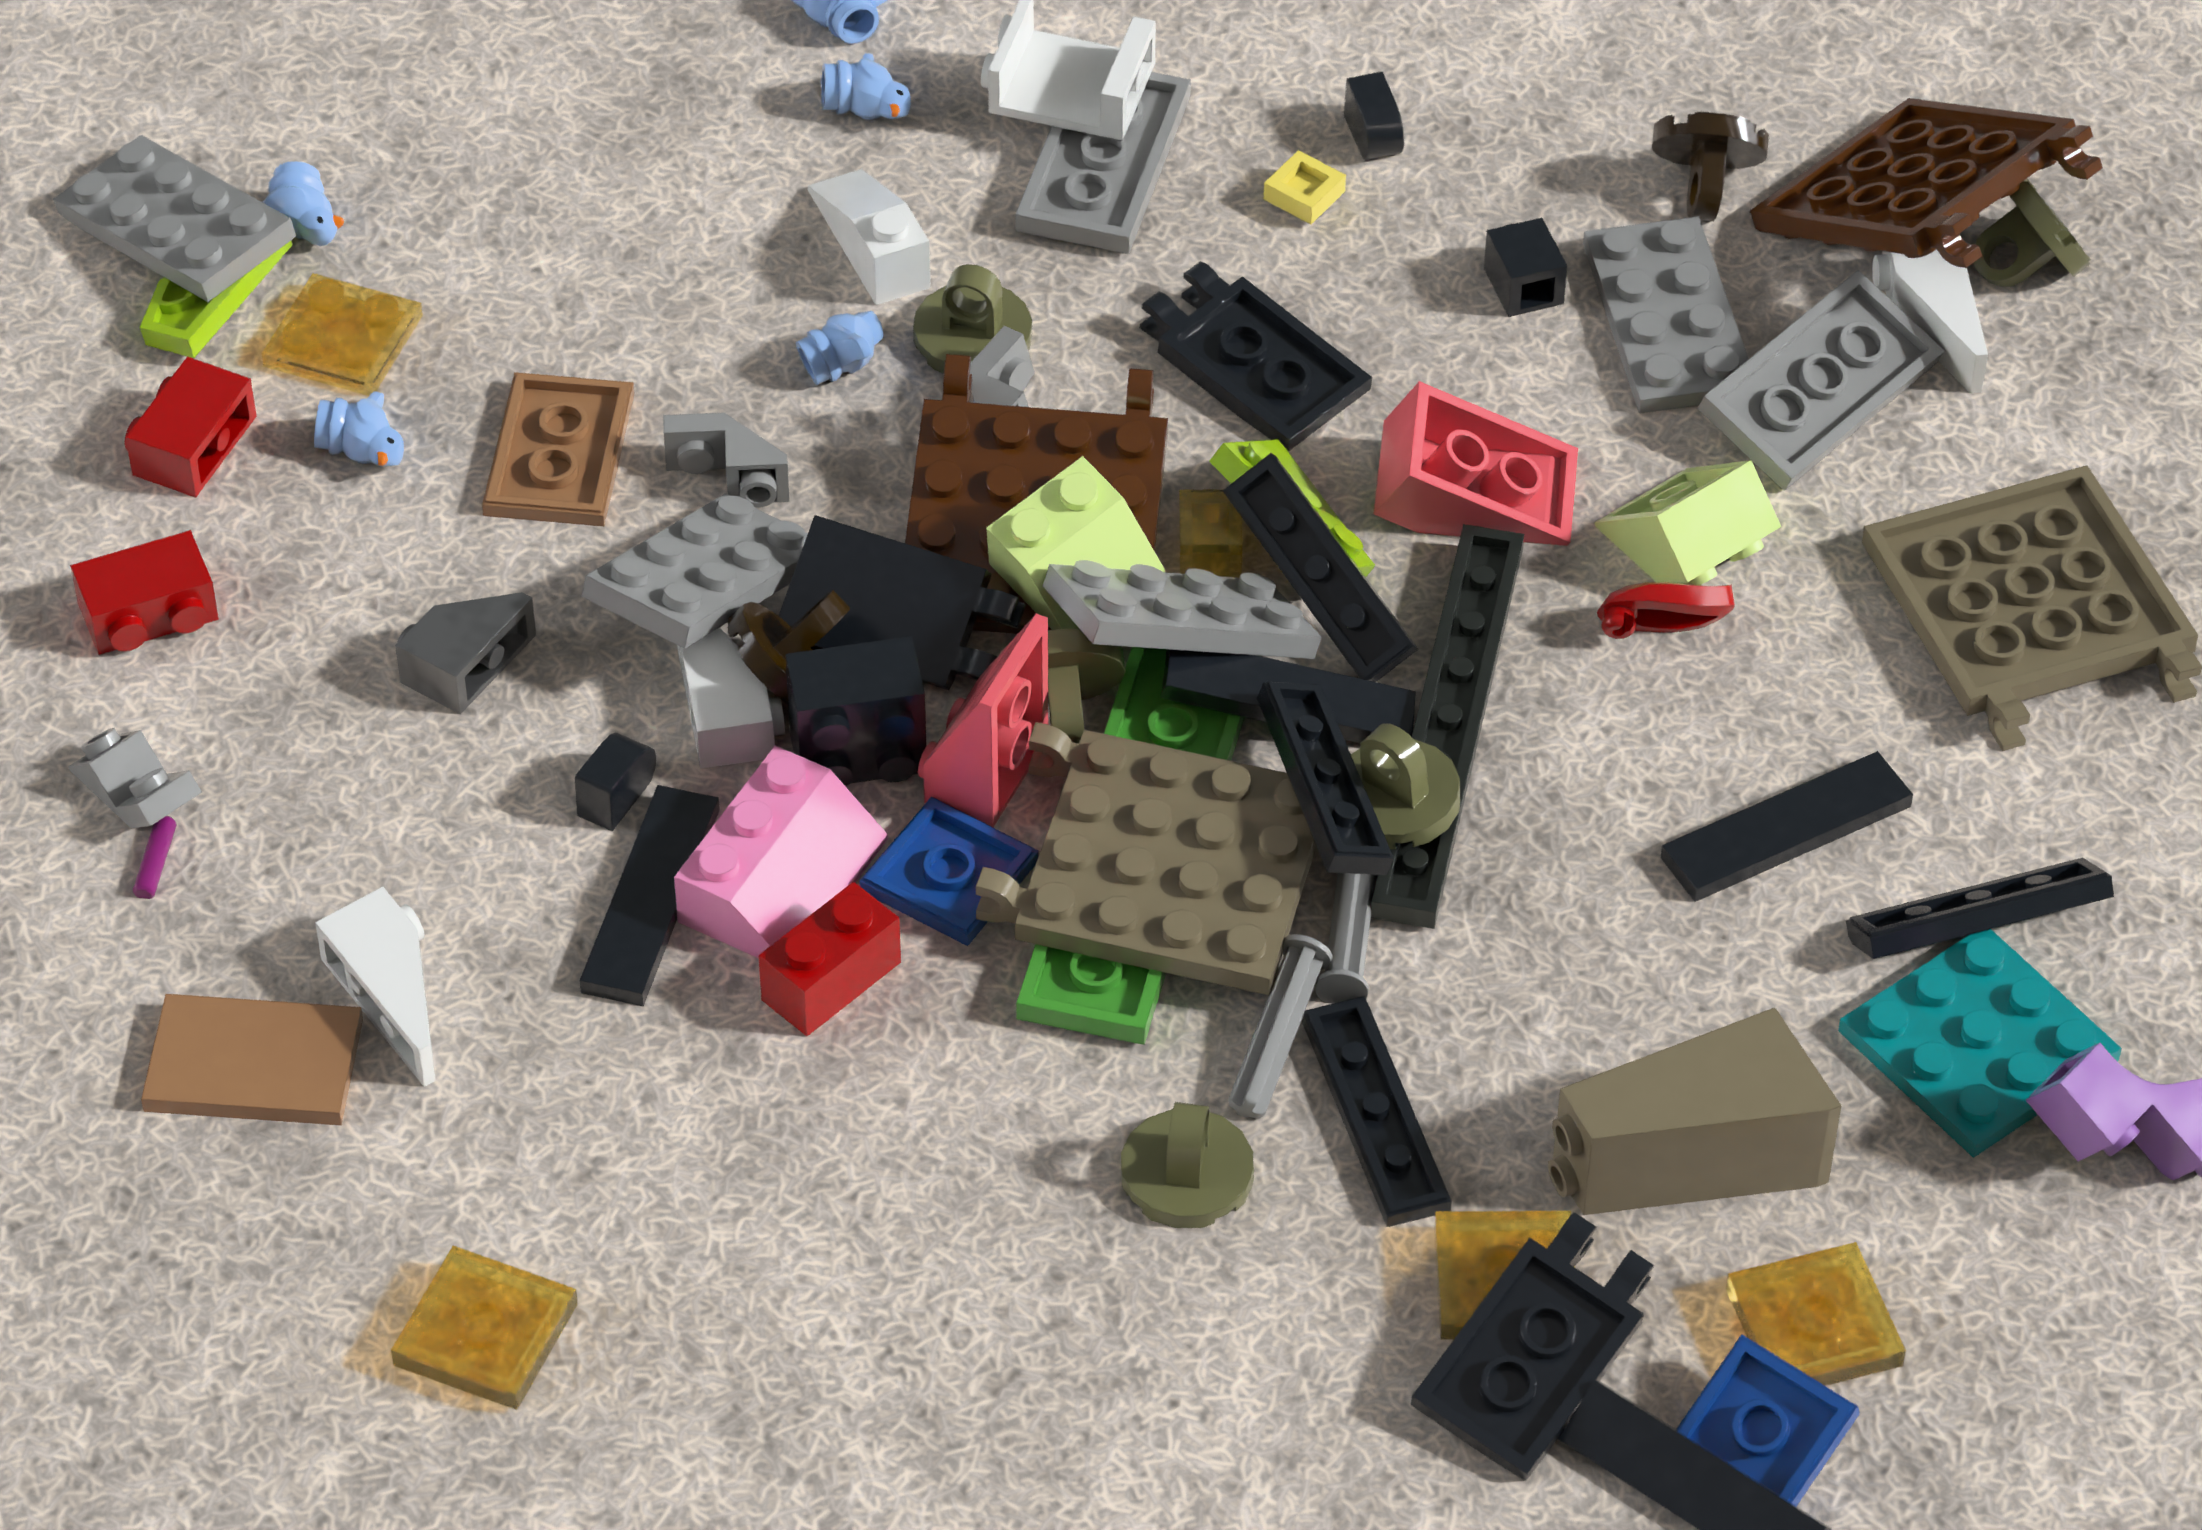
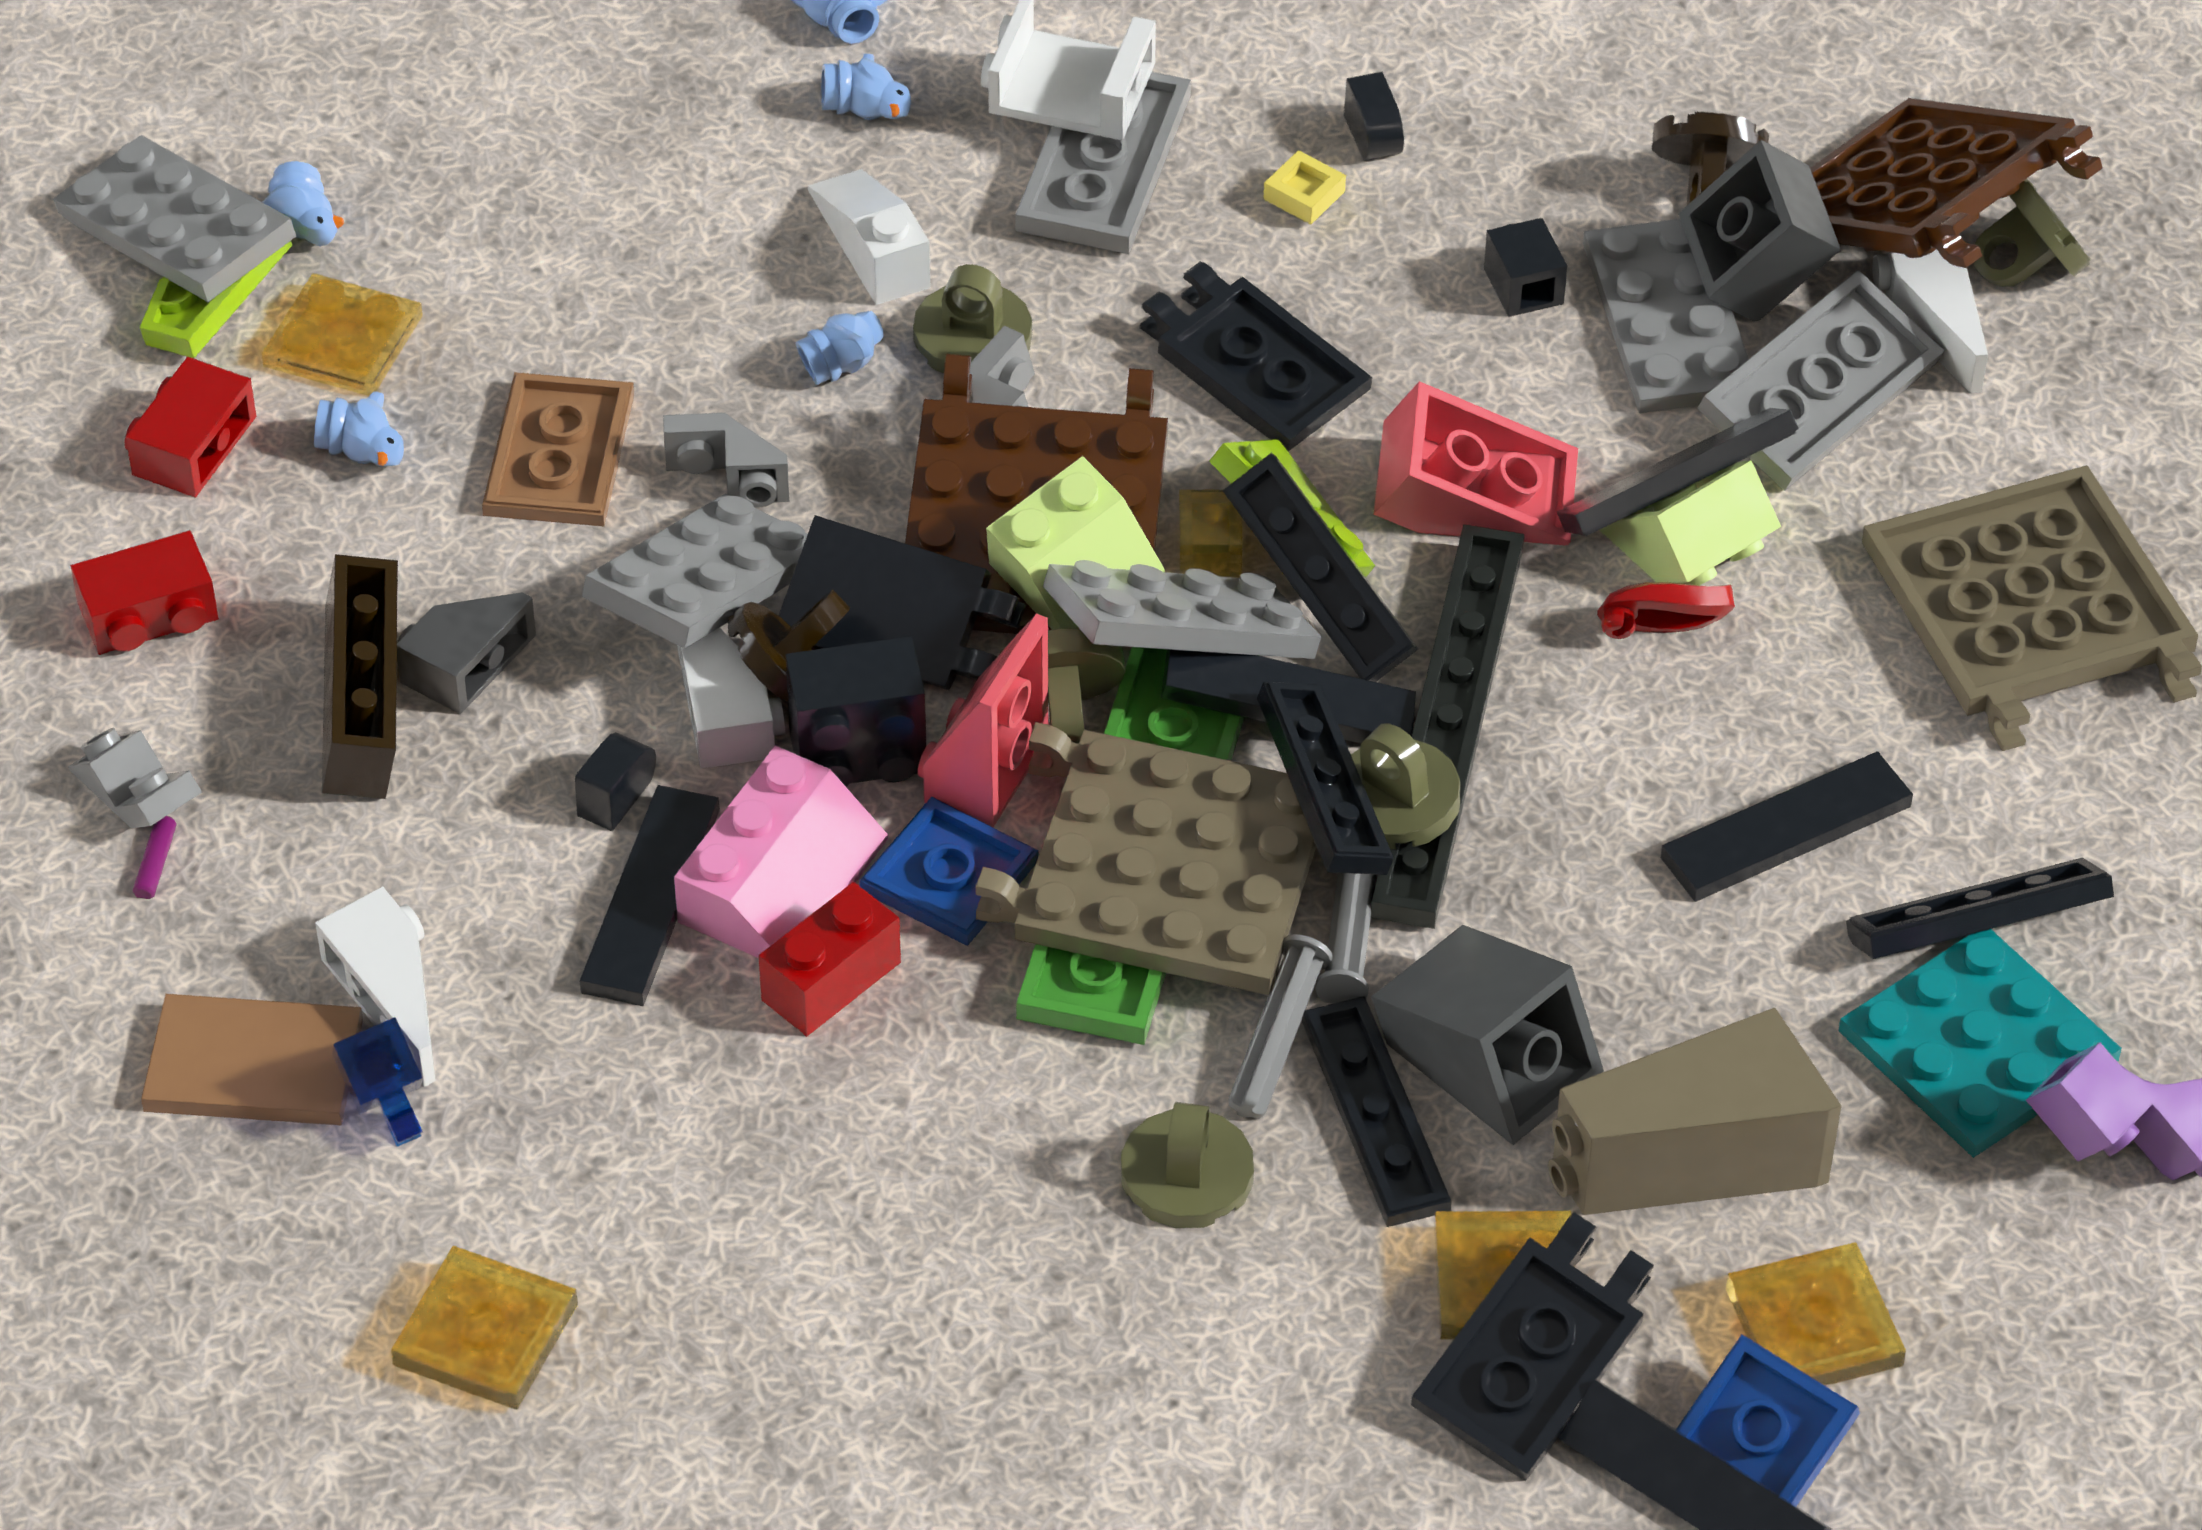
none -> dark brown brick [322,554,398,799]
none -> clear blue brick [332,1017,423,1147]
none -> dark grey slope [1371,925,1604,1145]
none -> black tile [1557,408,1799,536]
none -> dark grey brick [1678,140,1841,322]

